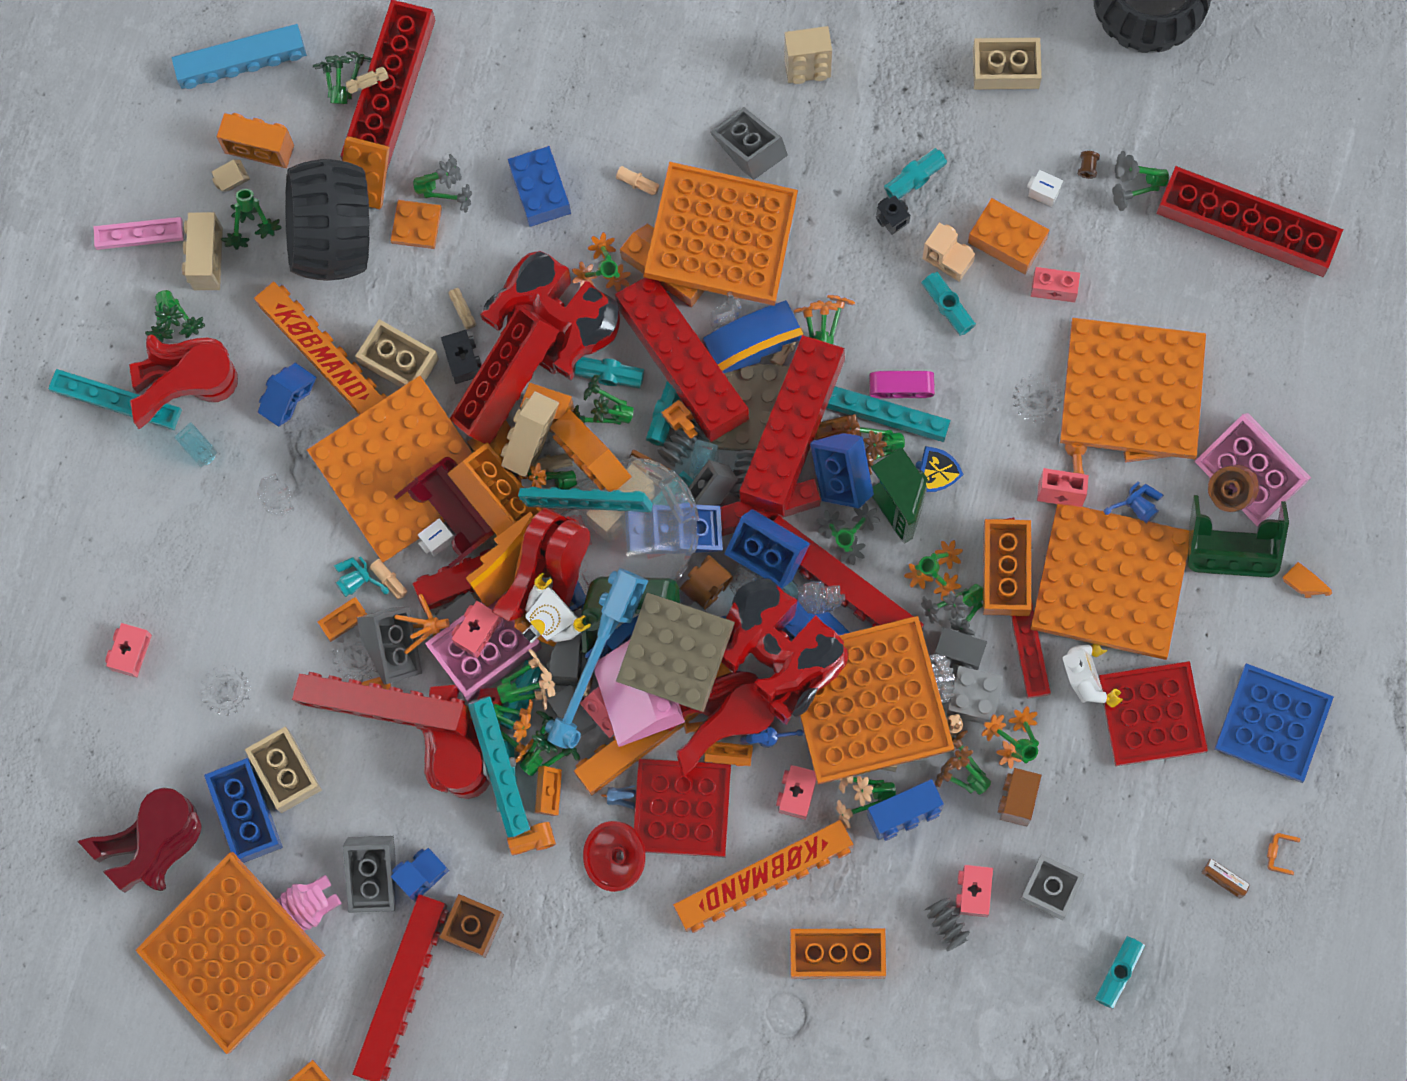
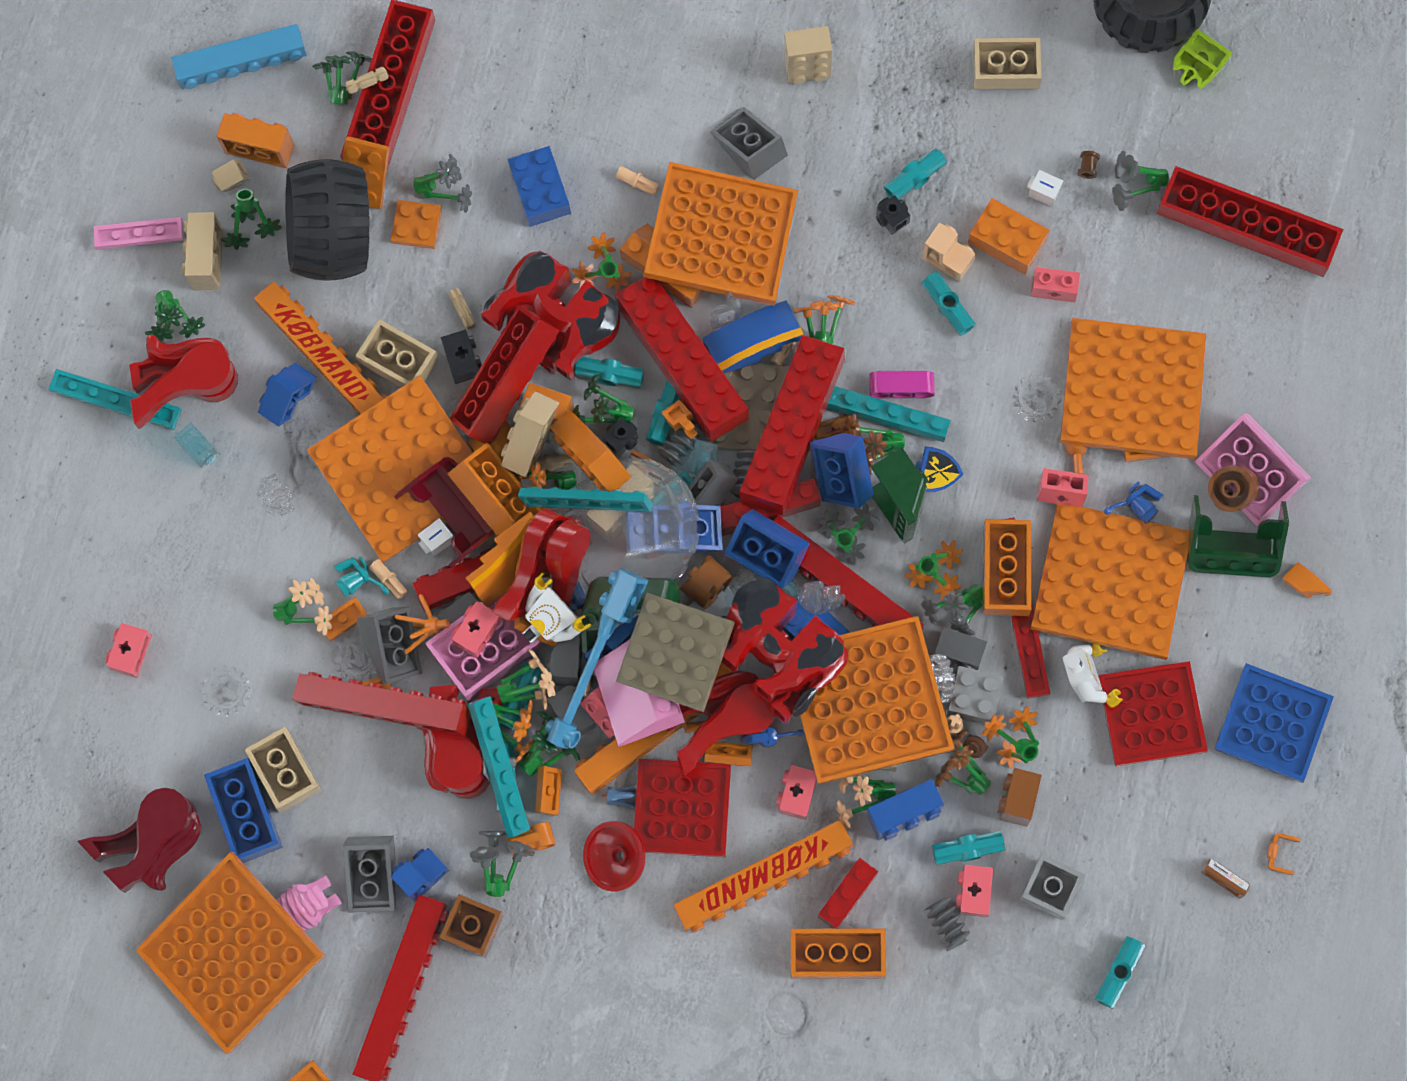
none -> light nougat plant [272,578,333,636]
none -> plant [470,831,535,897]
none -> black brick [602,418,638,457]
none -> red brick [817,857,879,929]
none -> teal piece [932,831,1005,865]
none -> dark orange plate [963,734,989,758]
none -> lime plate [1173,29,1233,90]

